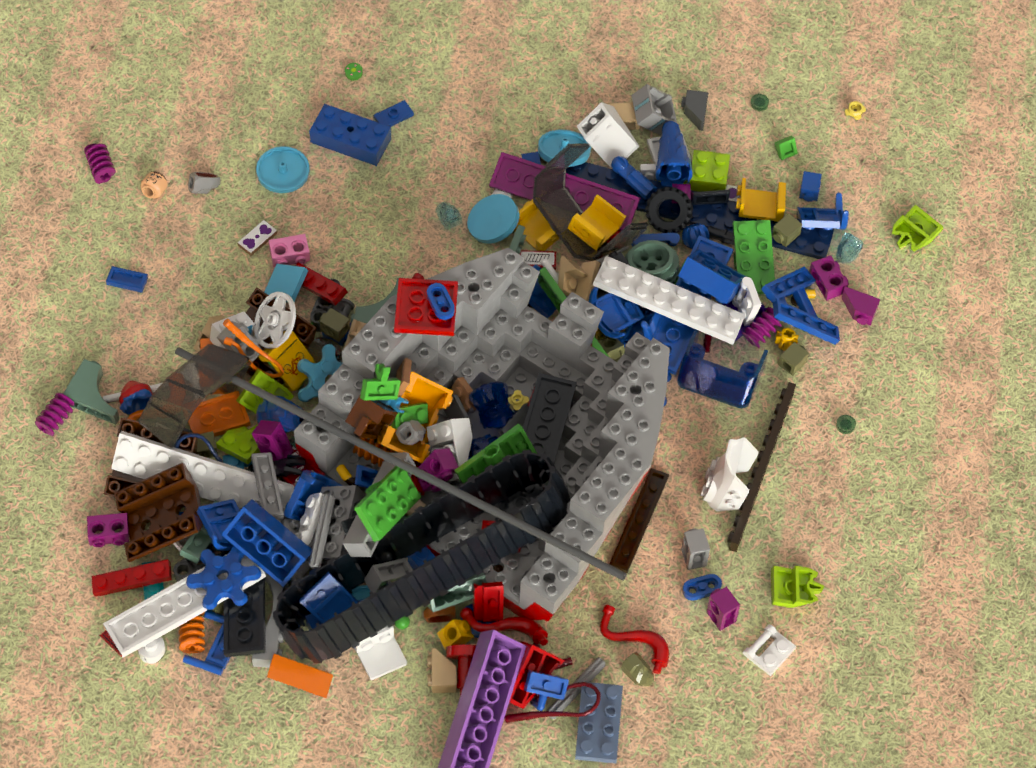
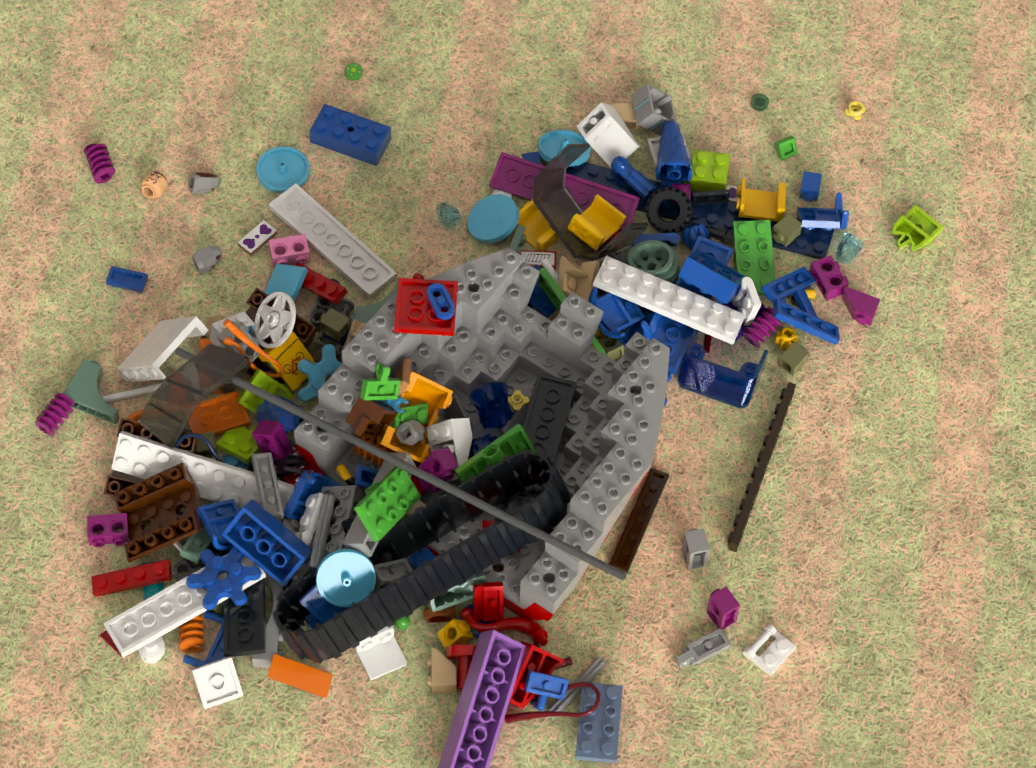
blue hair [119,380,153,415] -> none
blue plate [373,100,414,127] -> none
medium nougat plate [450,377,480,413] -> none
red animal [600,605,670,674] -> none
olive rock [621,652,654,687] -> none
white plate [640,164,657,180] -> none
dark grey slope [681,90,709,131] -> none
blue plate [682,574,722,601] -> none
white slope [700,437,759,511] -> none
lime plate [771,565,824,608] -> none
clear green tile [836,415,856,434] -> none
none -> white panel [117,316,208,382]
none -> white plate [191,656,243,709]
none -> light grey rock [192,246,222,274]
none -> white plate [268,183,397,299]
none -> medium azure piece [316,549,376,607]
none -> light grey hinge [676,628,731,668]

